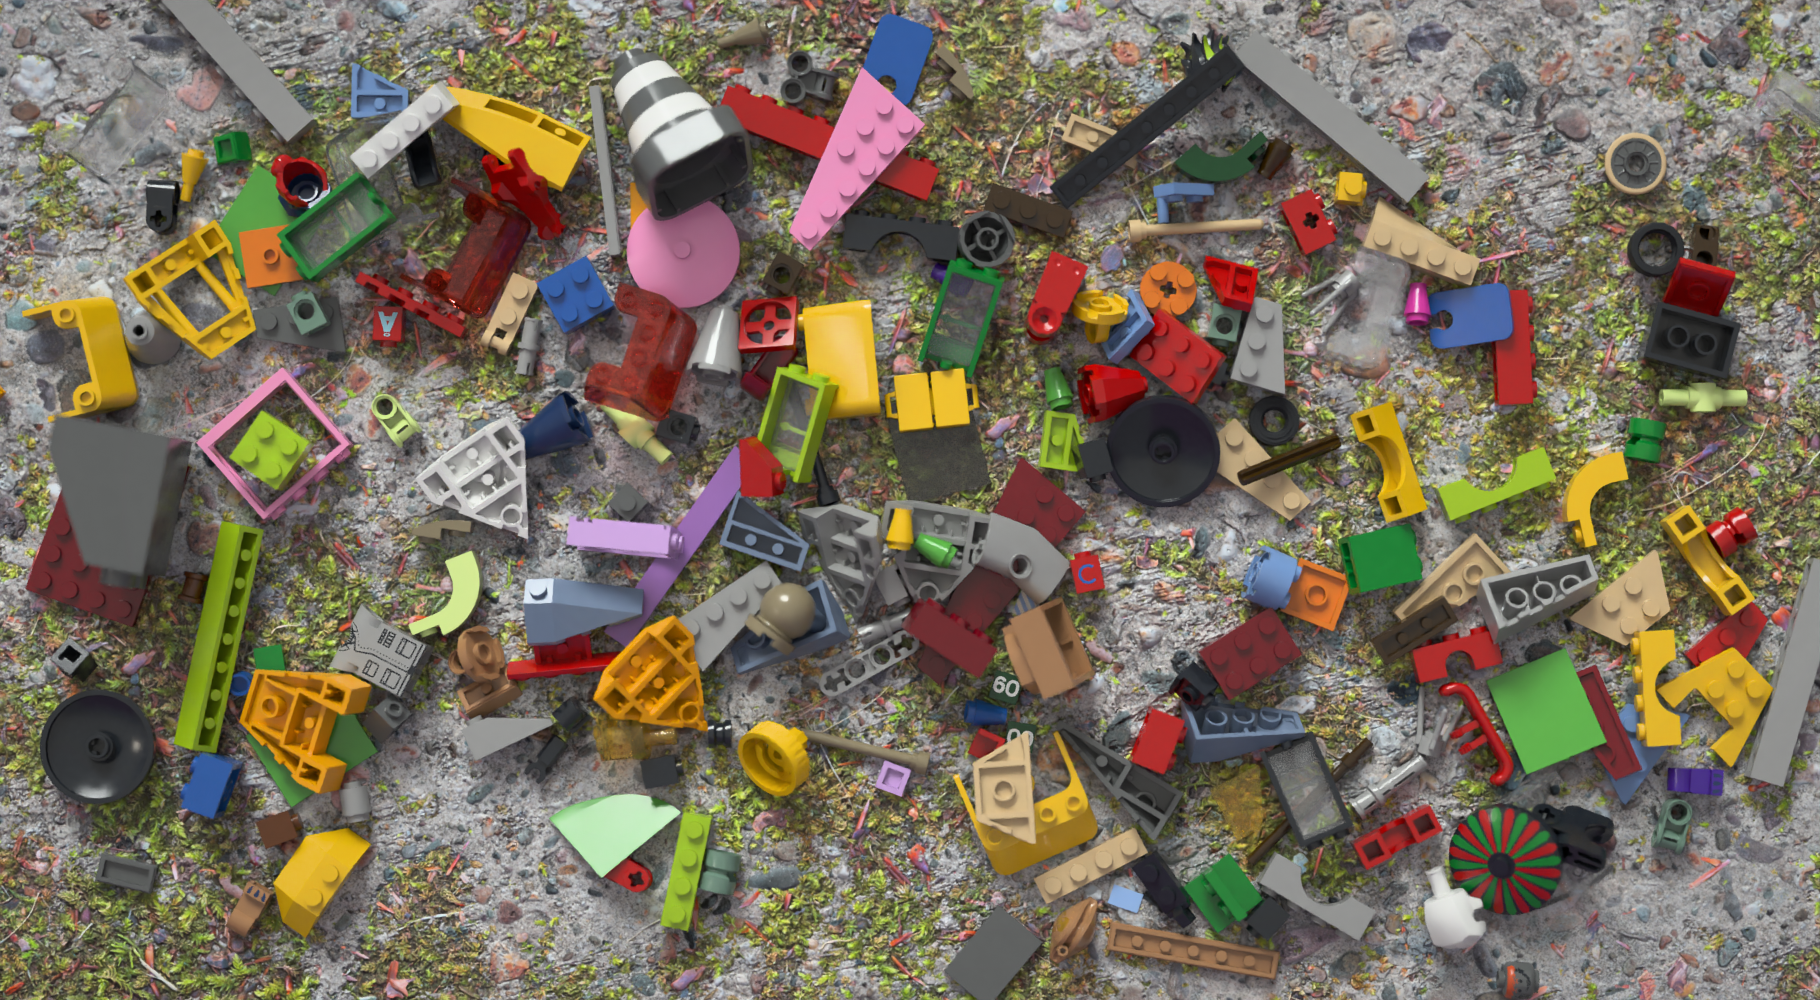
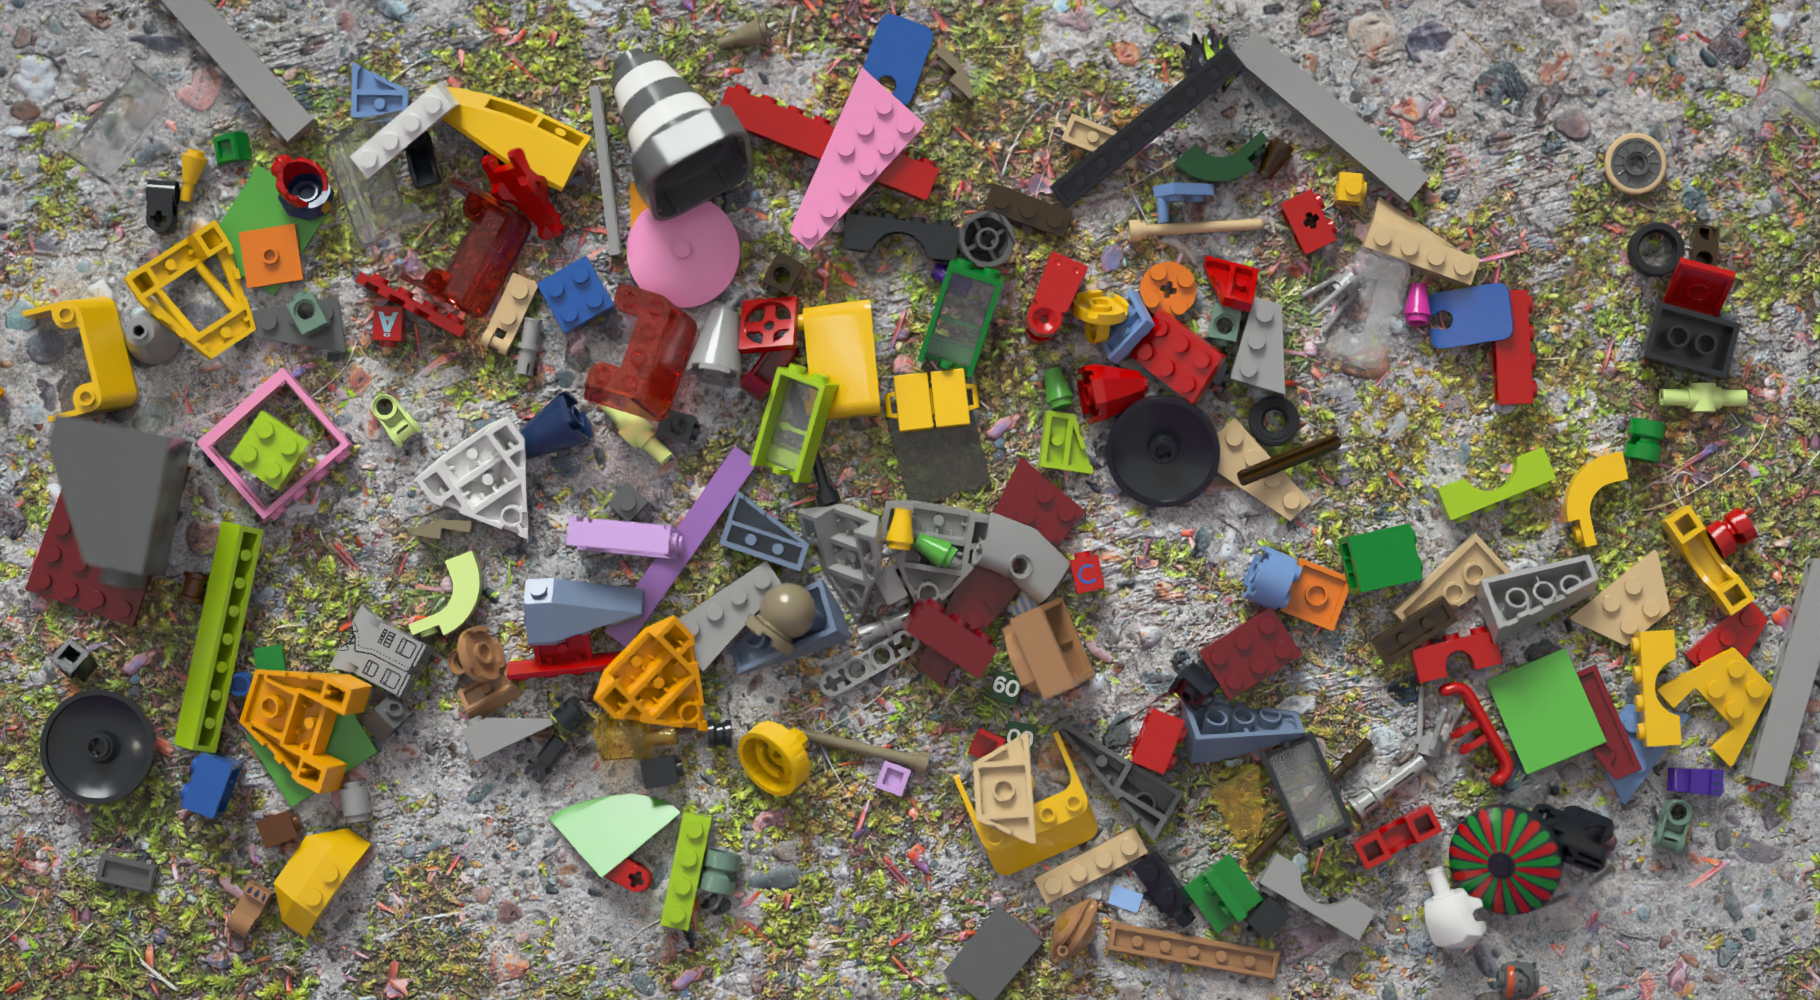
door [277,172,398,283] -> none
red slope [739,436,786,497] -> none
dark grey piece [780,50,840,107] -> none
blue cone [964,698,1007,726] -> none
black brick [1071,438,1114,483] -> none
yellow arch [1350,401,1428,523] -> none

